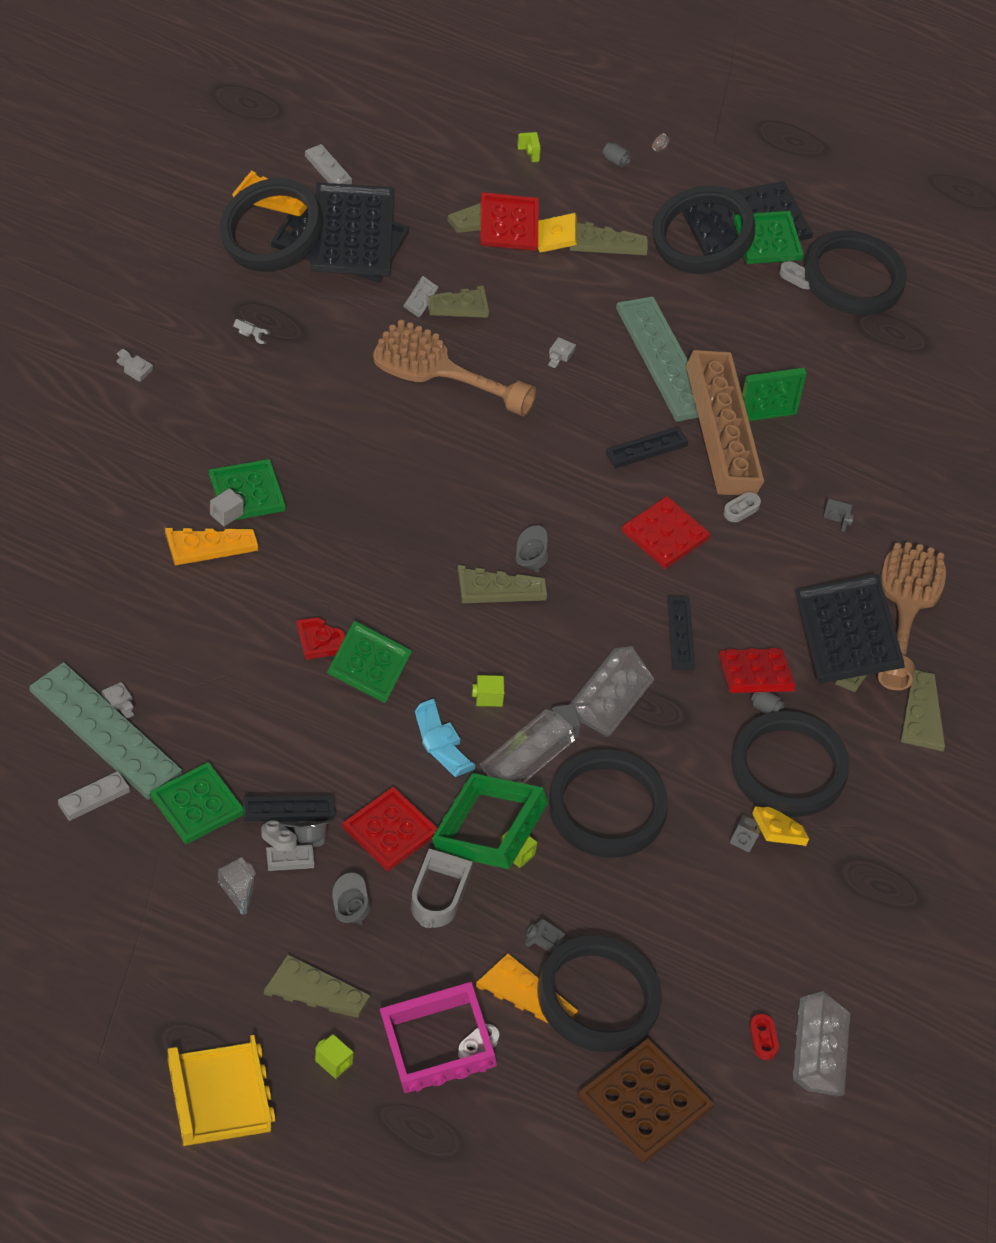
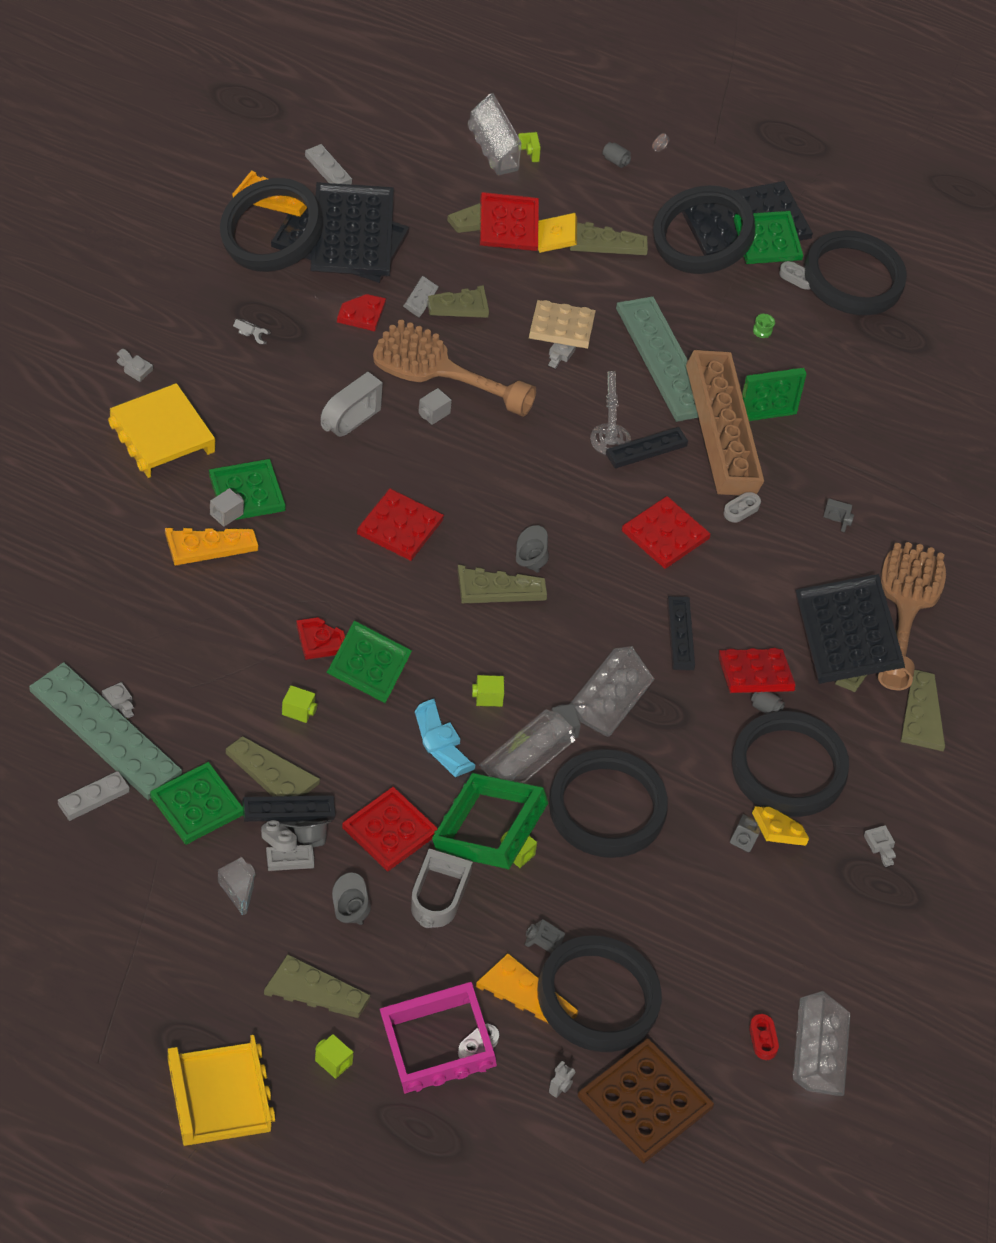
none -> yellow panel [108,383,215,478]
none -> olive wing [226,736,320,796]
none -> lime brick [282,686,318,723]
none -> light grey window [321,372,383,437]
none -> red plate [337,294,386,331]
none -> red plate [357,489,444,561]
none -> light grey brick [419,388,452,425]
none -> clear slope [468,93,522,176]
none -> tan plate [529,300,596,349]
none -> light grey plate [549,1061,575,1098]
none -> clear dish [590,371,631,455]
none -> bright green wheel [753,314,775,338]
none -> light grey plate [864,825,896,867]

